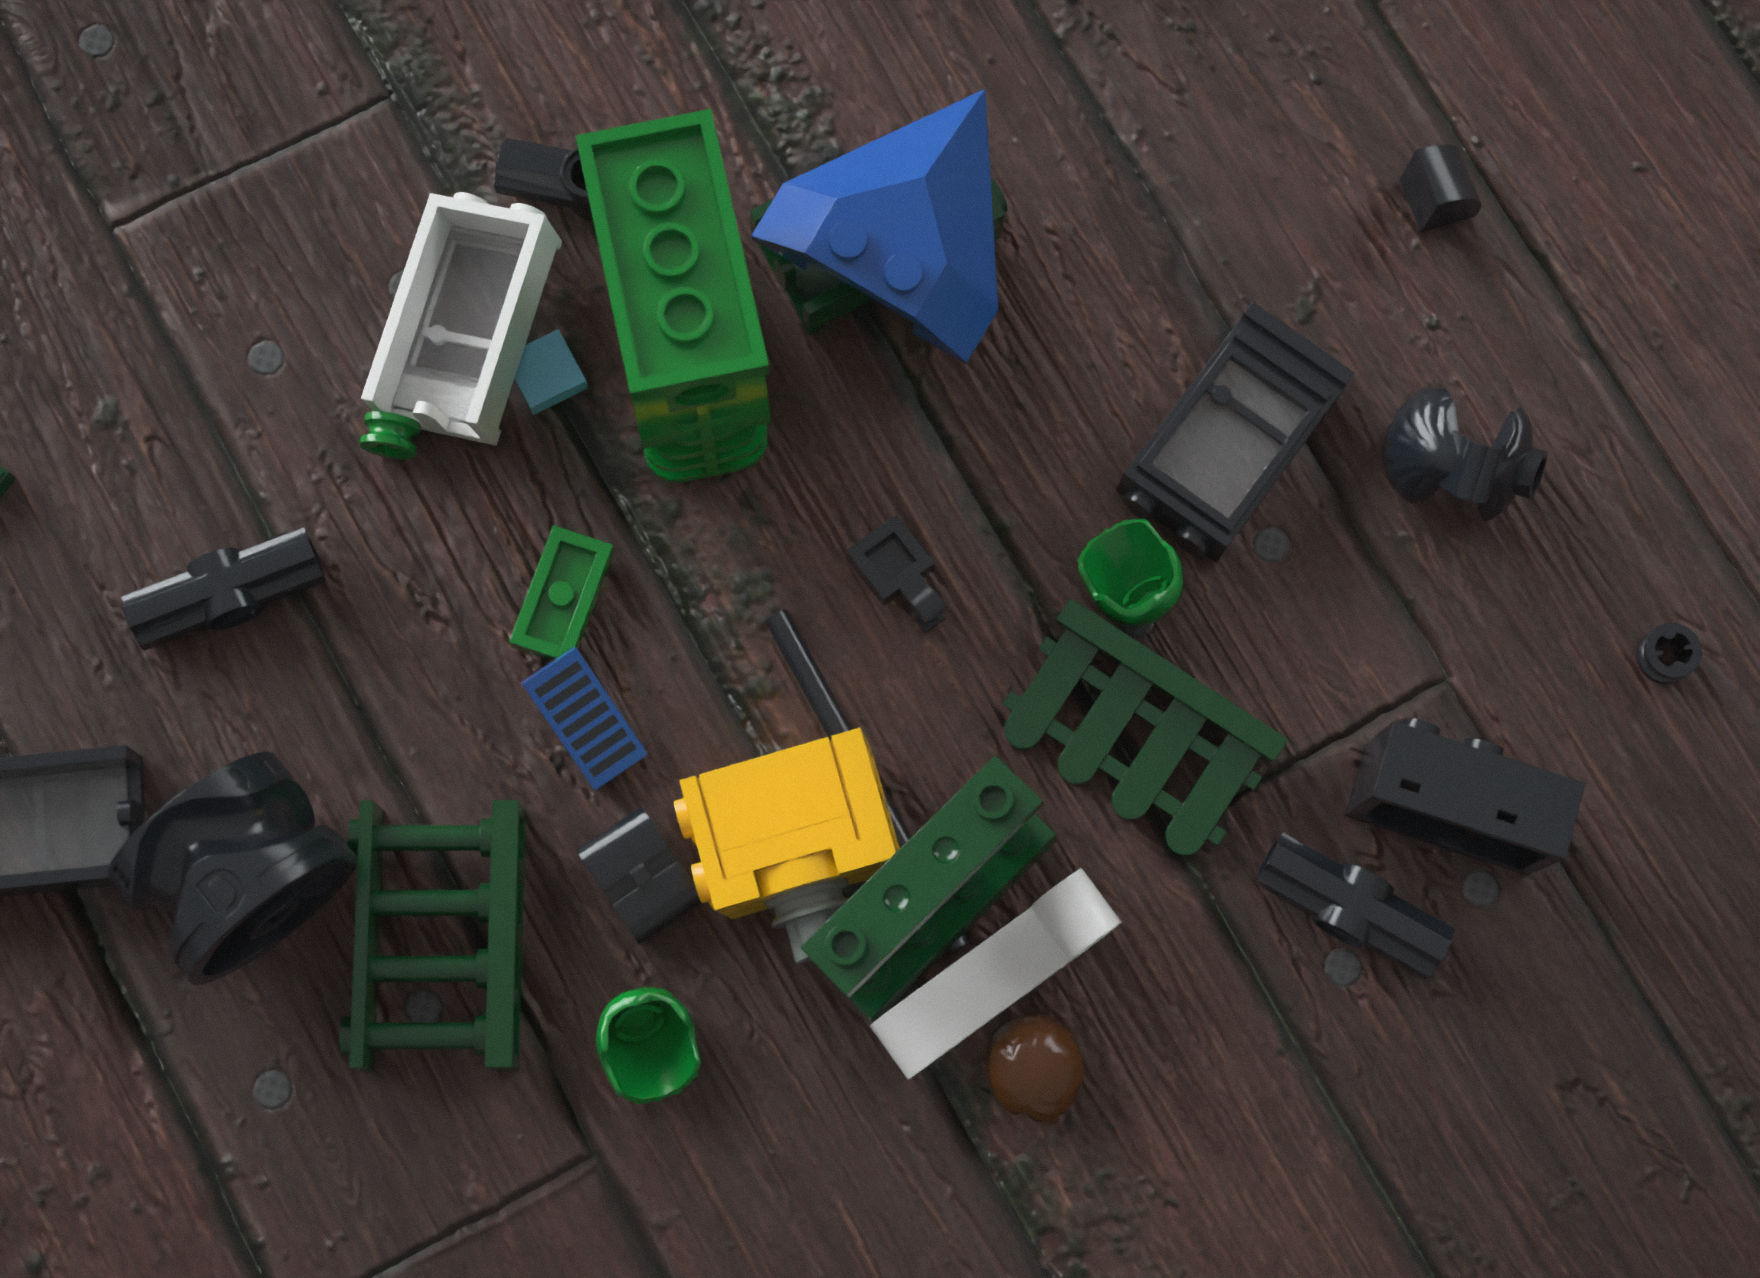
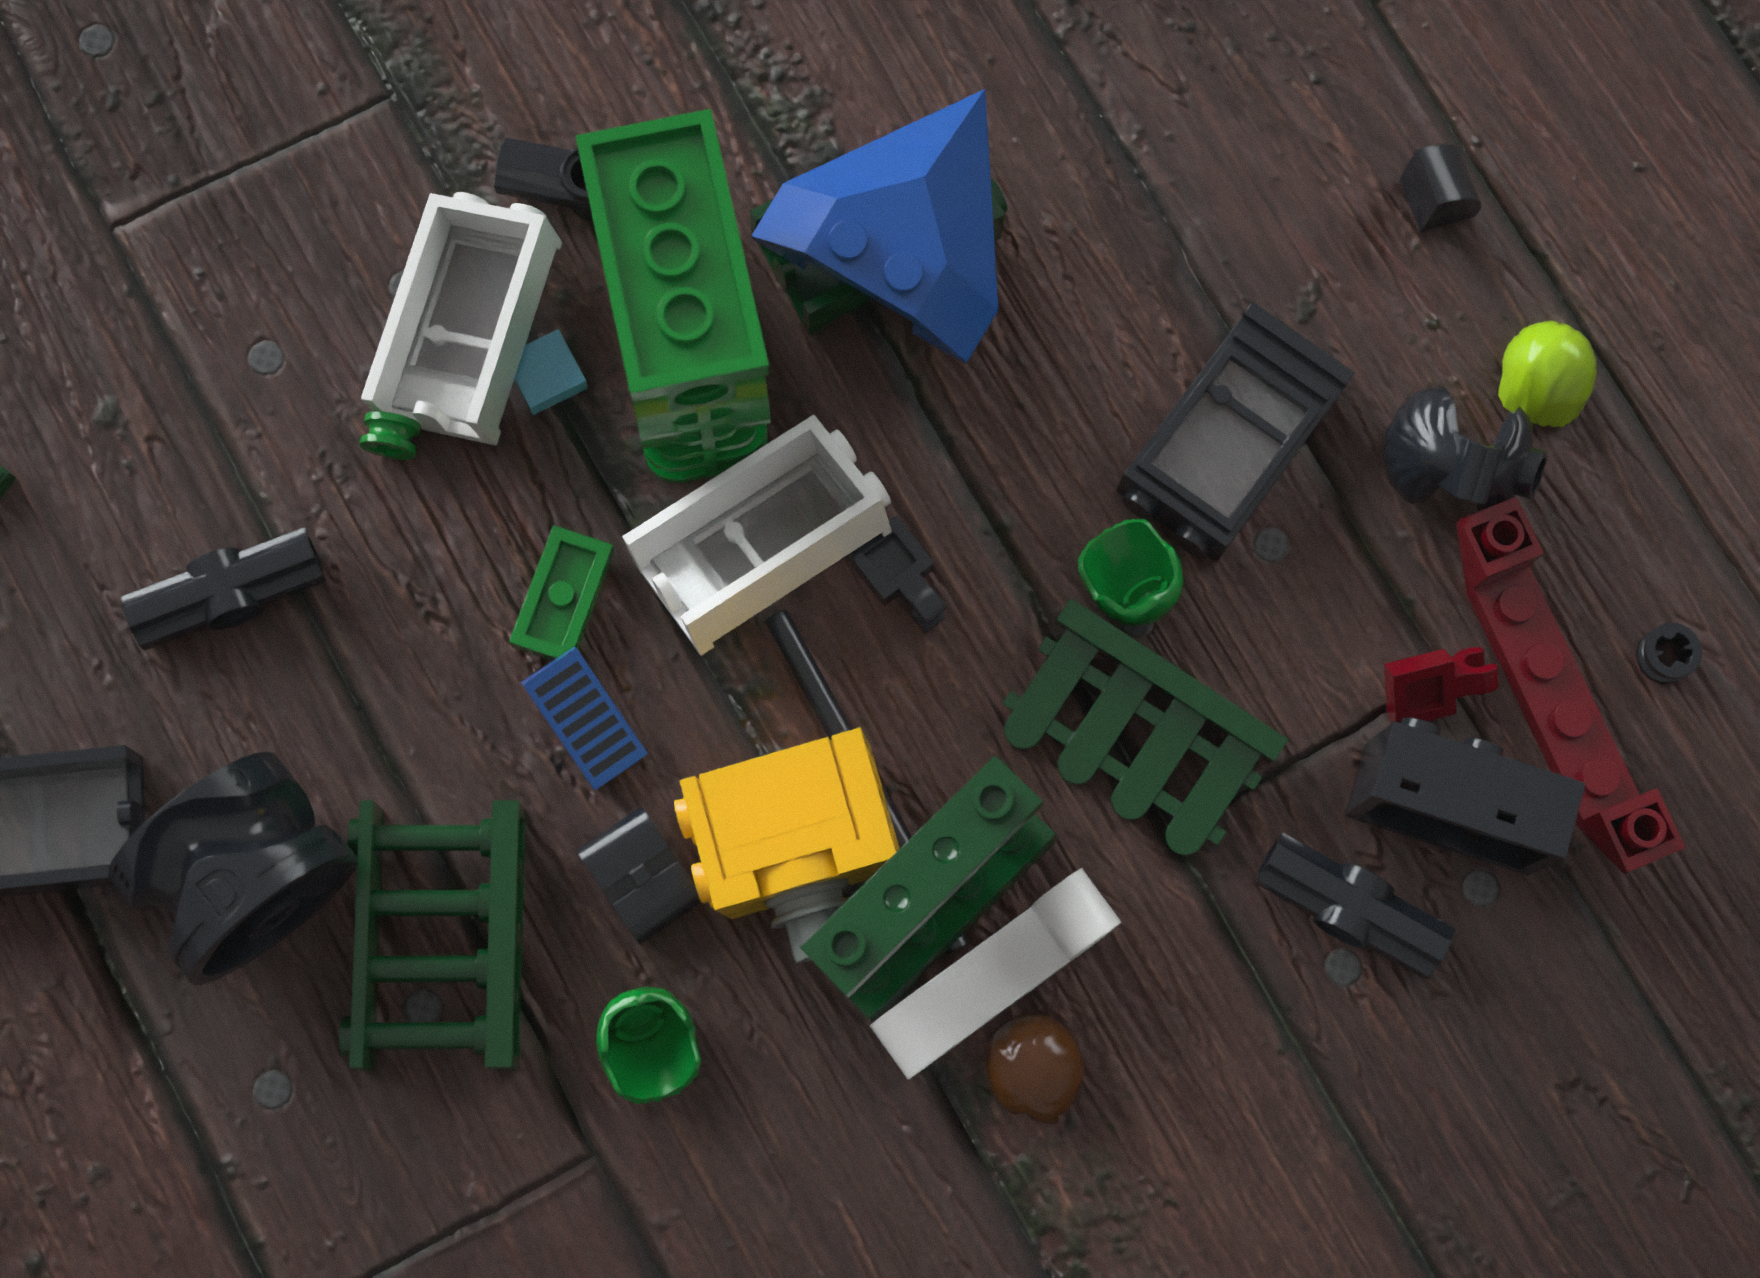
none -> white door [622,414,892,655]
none -> dark red plate [1384,647,1498,723]
none -> dark red slope [1456,496,1686,874]
none -> lime hair [1498,321,1597,427]

